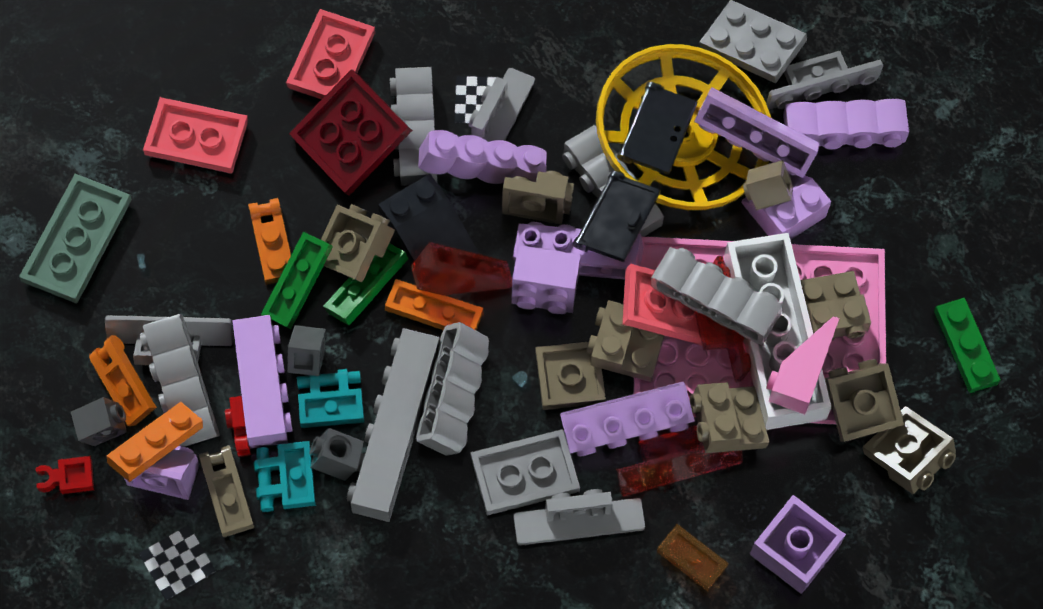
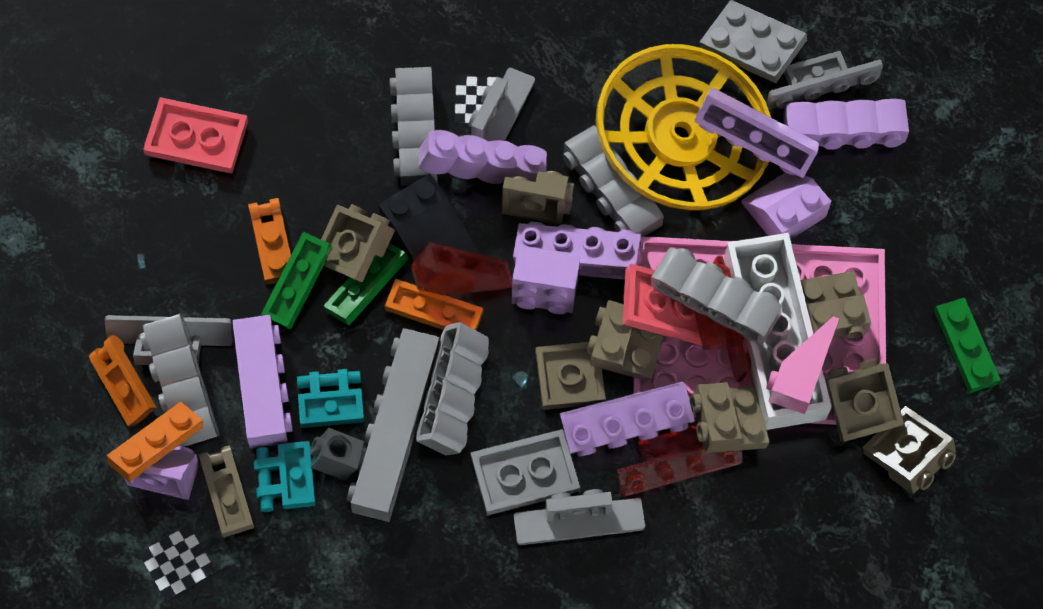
sand green plate [19,174,132,303] -> none
red plate [36,456,94,494] -> none
dark grey brick [71,397,127,446] -> none
red plate [225,396,251,457] -> none
coral plate [286,9,375,99] -> none
dark grey brick [287,325,326,376] -> none
dark red plate [289,69,413,196] -> none
black door [573,171,661,262] -> none
black door [617,82,698,175] -> none
clear orange plate [656,524,729,591] -> none
dark tan brick [743,160,793,210] -> none
lavender brick [750,495,846,594] -> none

